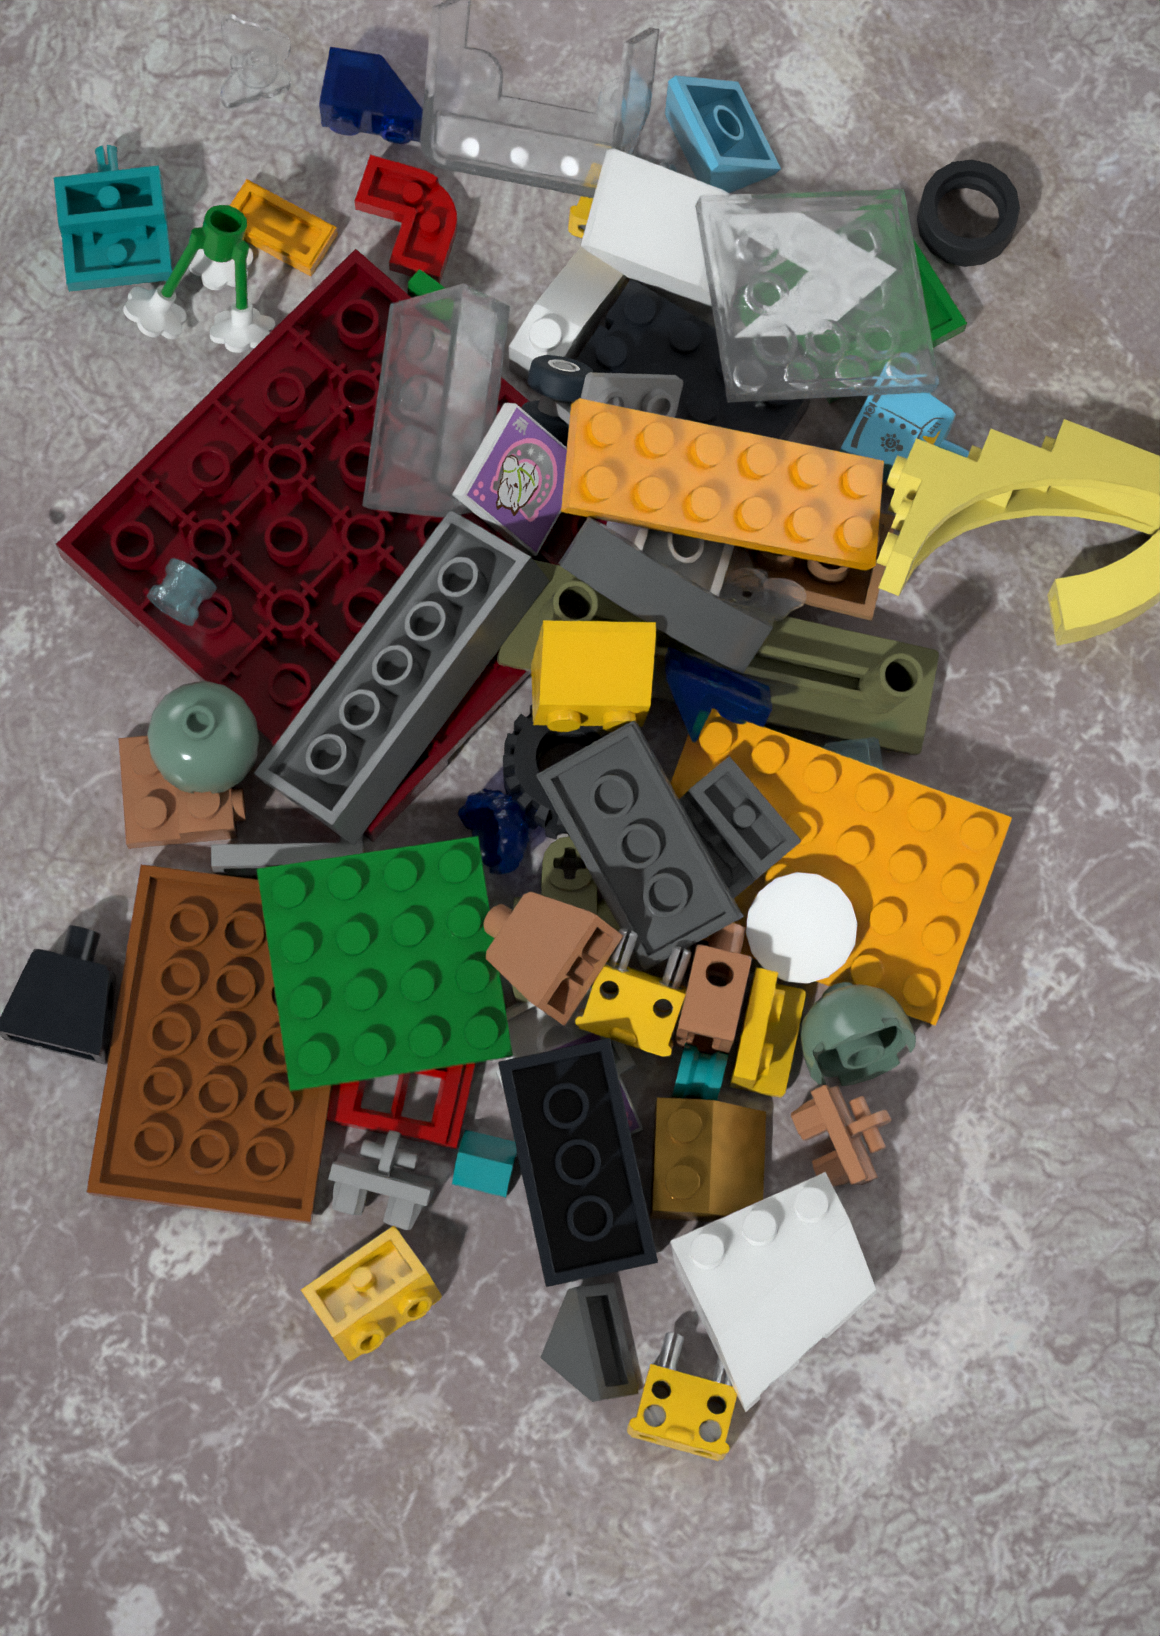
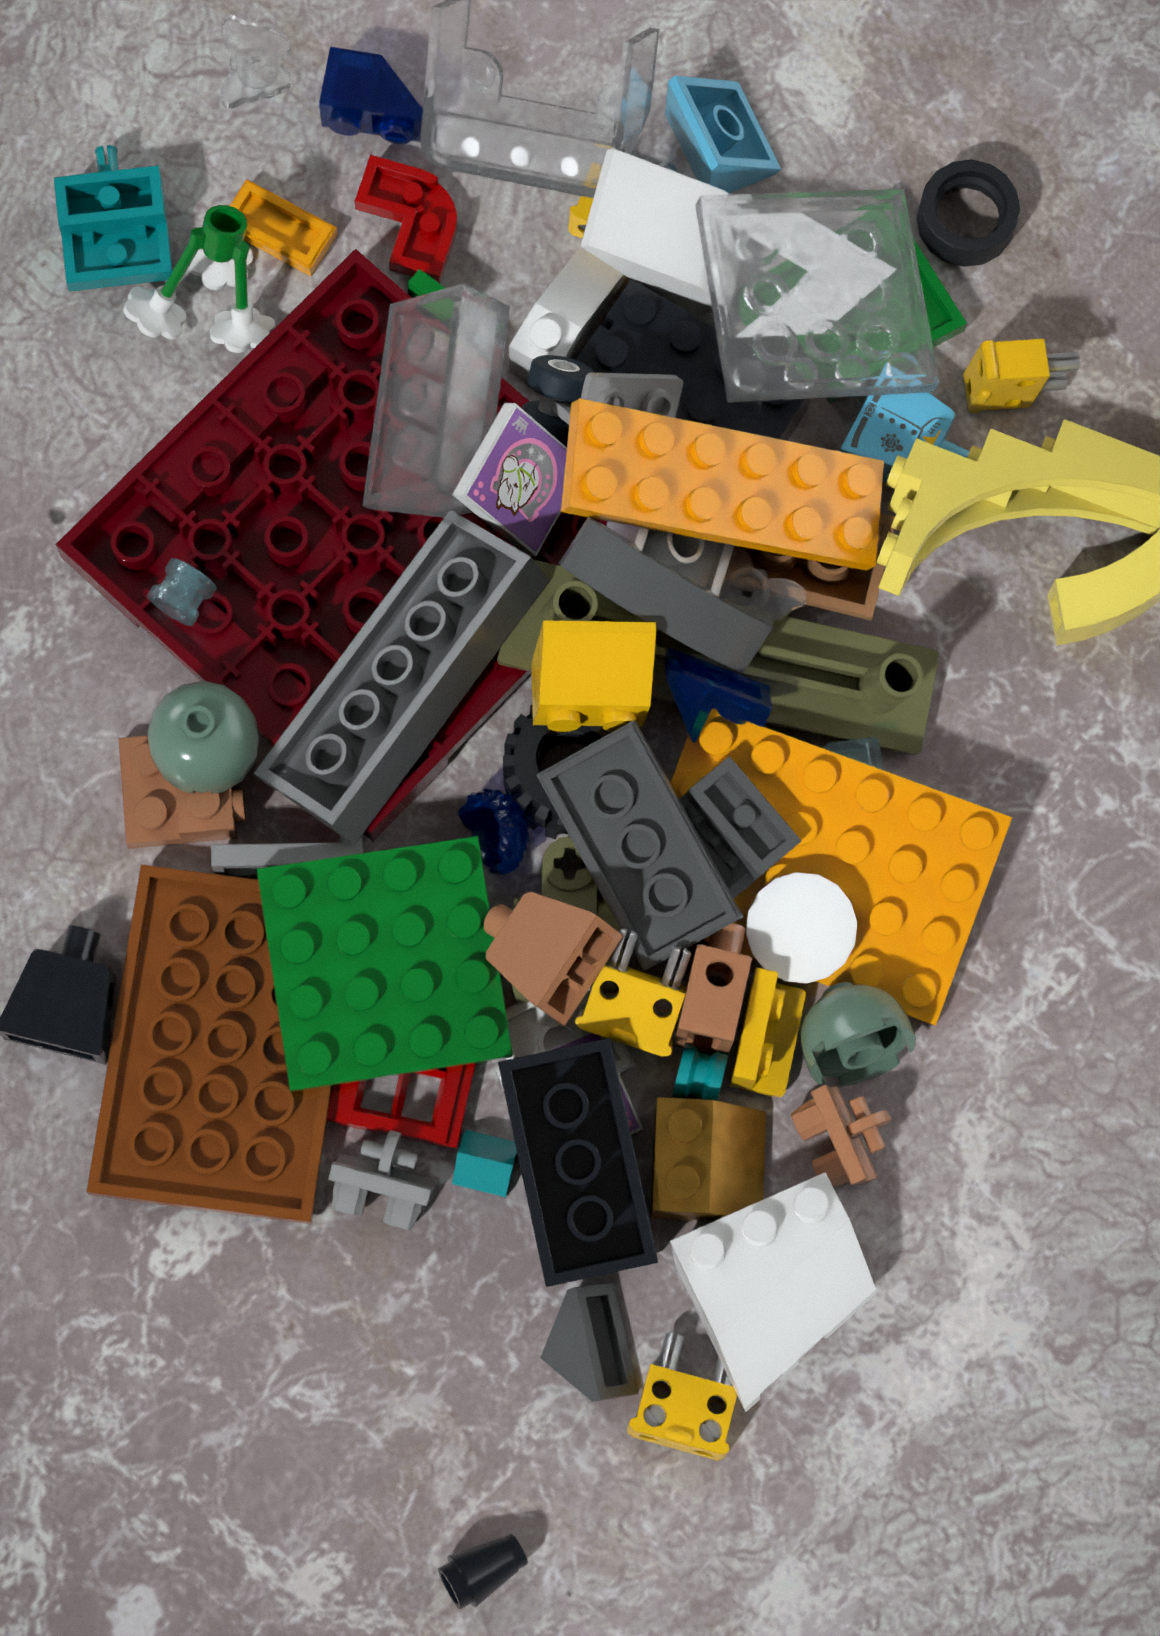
yellow bracket [301,1226,442,1361] -> none
none -> black cone [438,1534,528,1610]
none -> yellow piece [963,339,1081,413]

